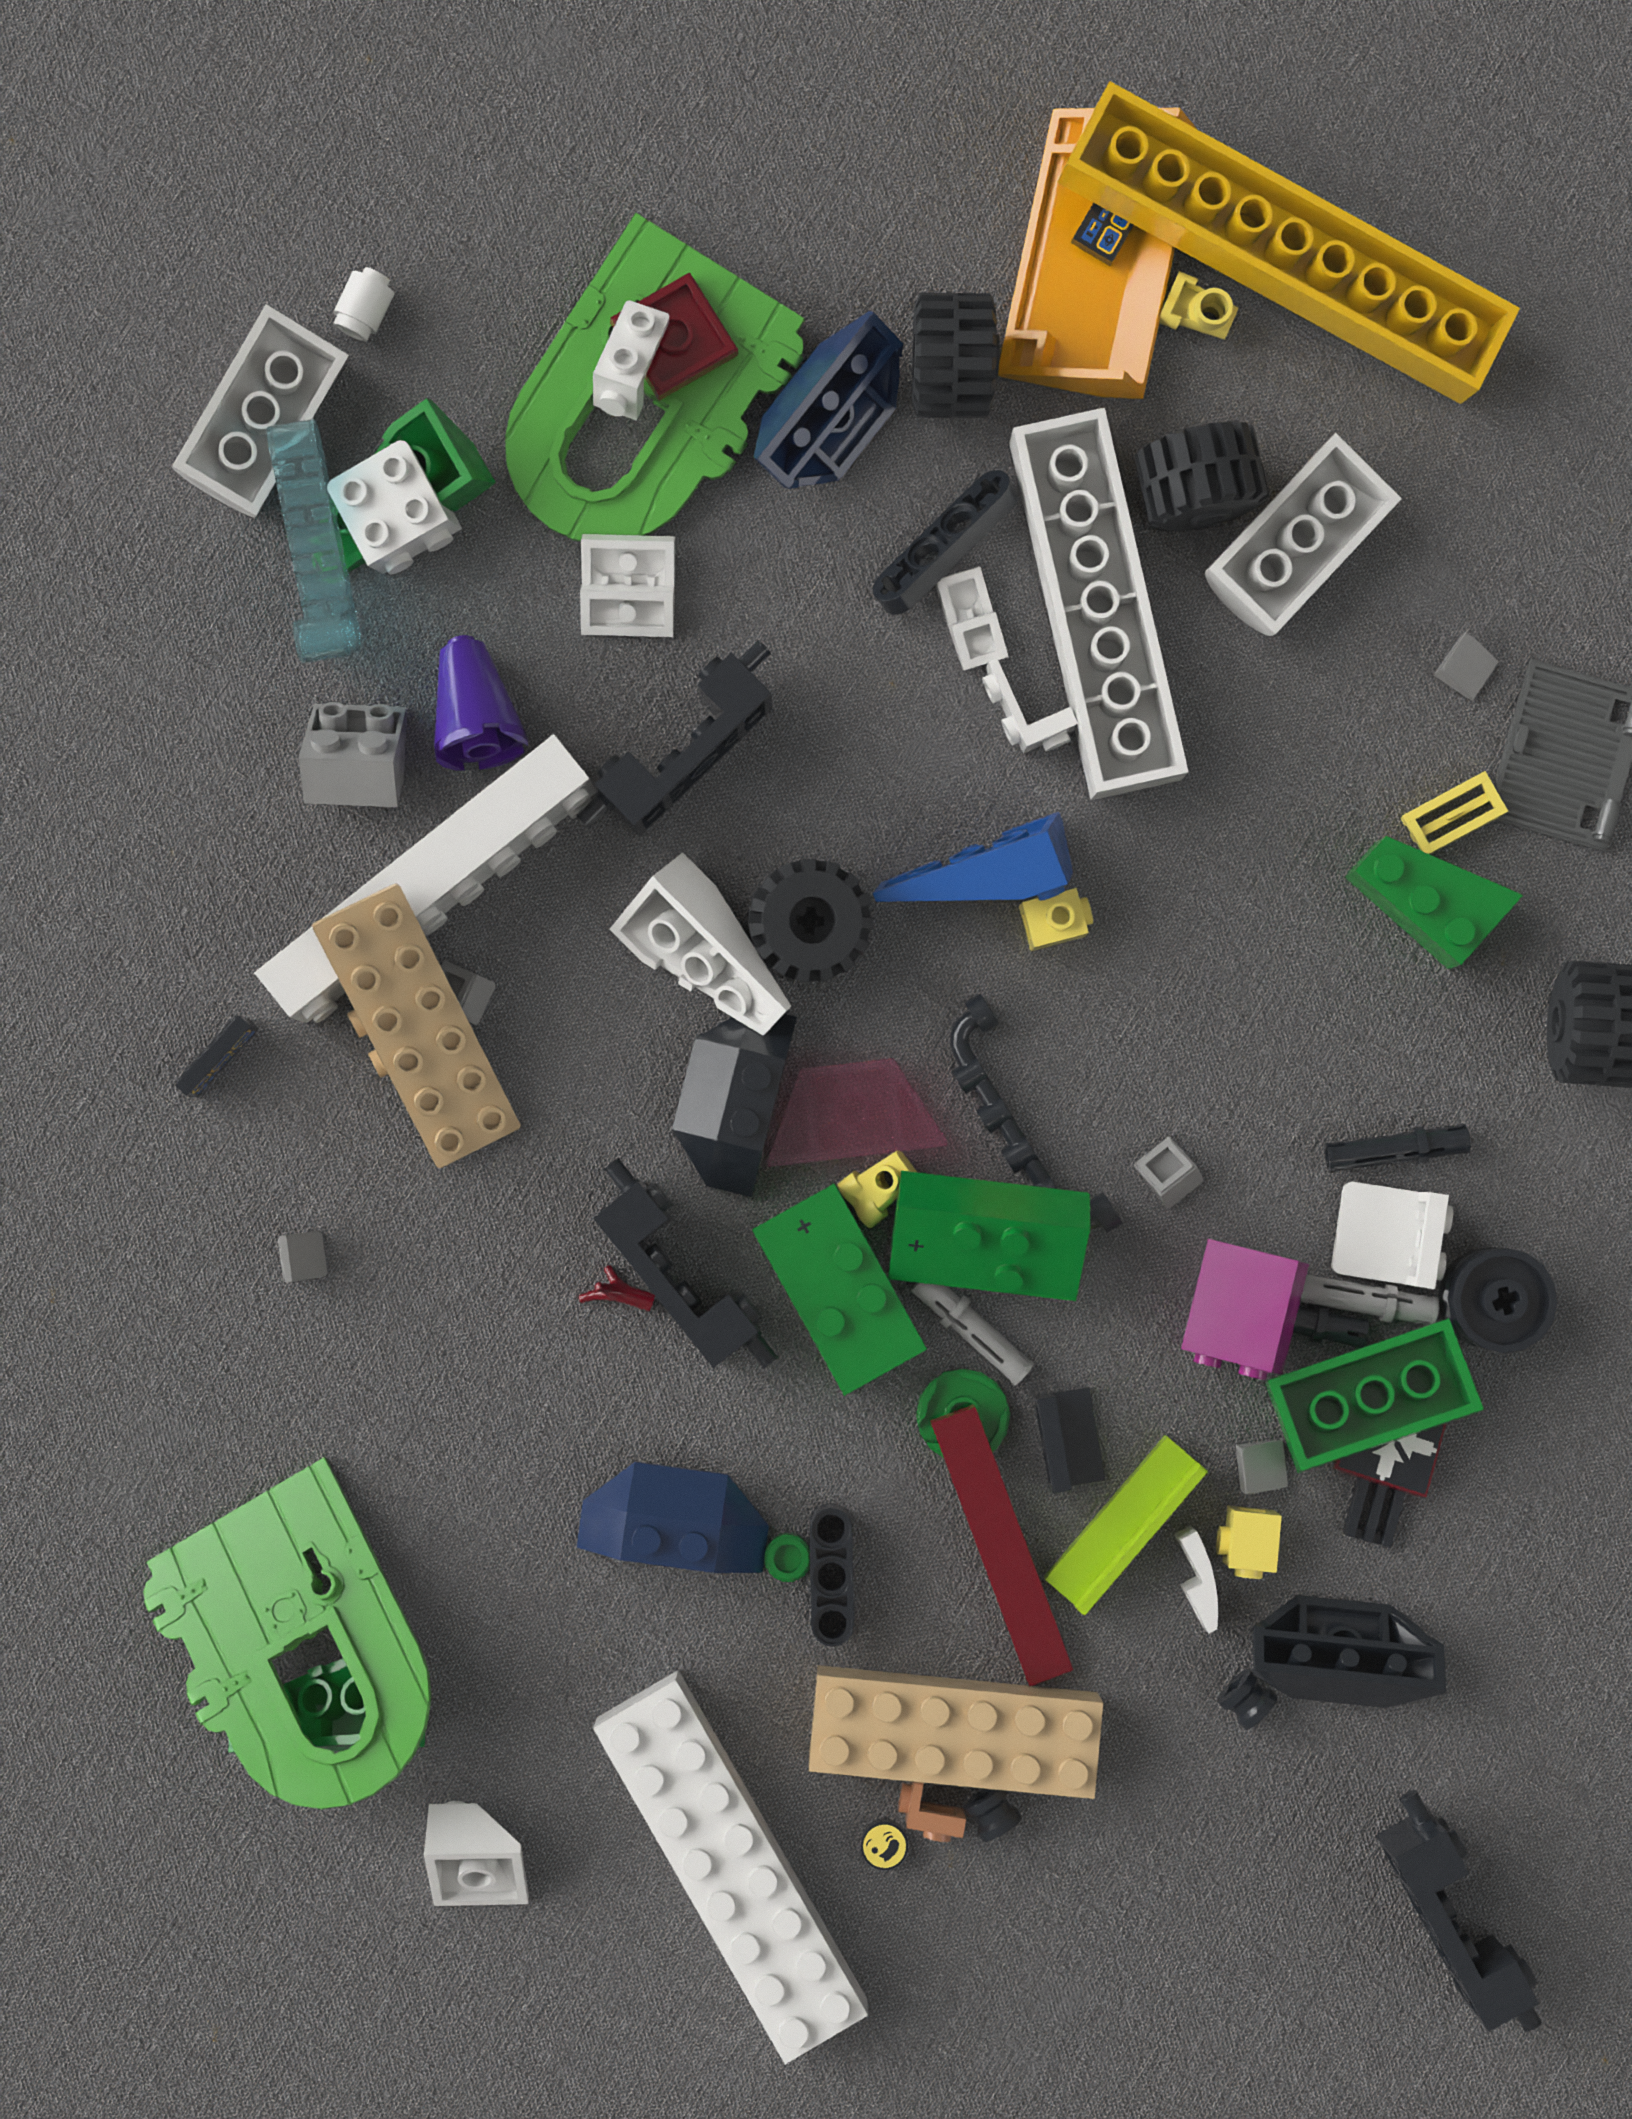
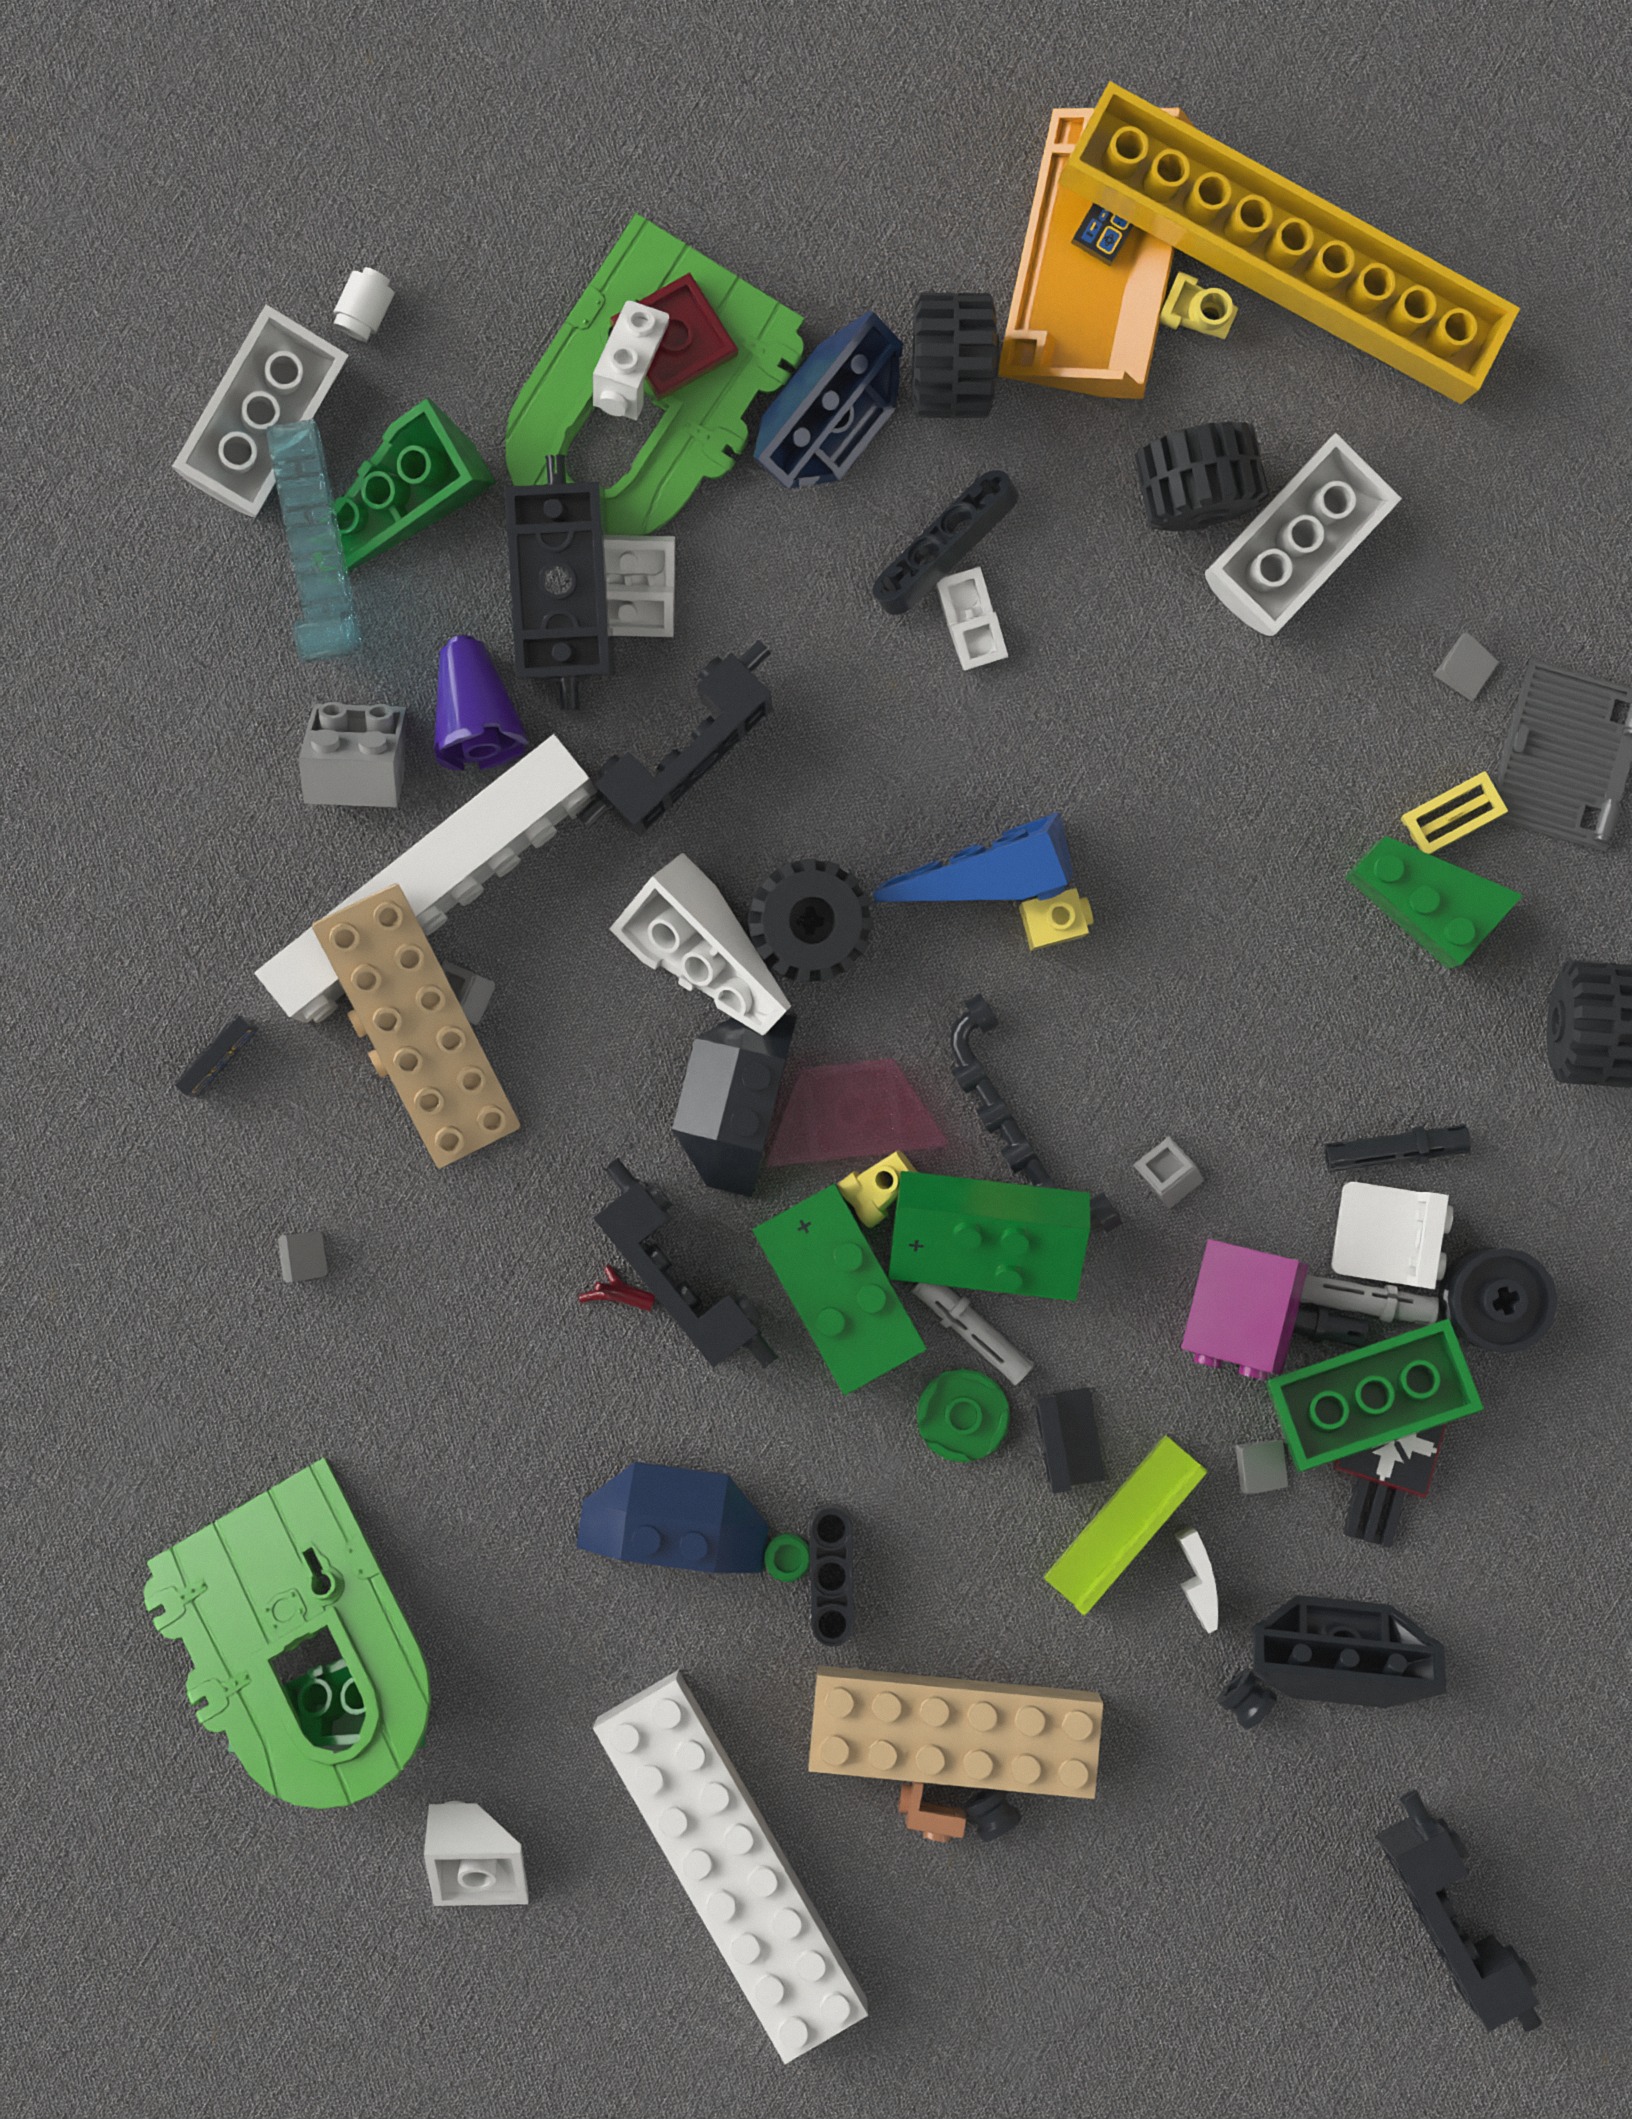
white bracket [327,440,462,575] -> none
tile [861,1819,908,1870] -> none
dark red tile [930,1404,1073,1687] -> none
white bracket [982,658,1078,754] -> none
white brick [1009,408,1188,800] -> none
light yellow brick [1216,1505,1282,1579] -> none
none -> black brick [504,454,616,711]

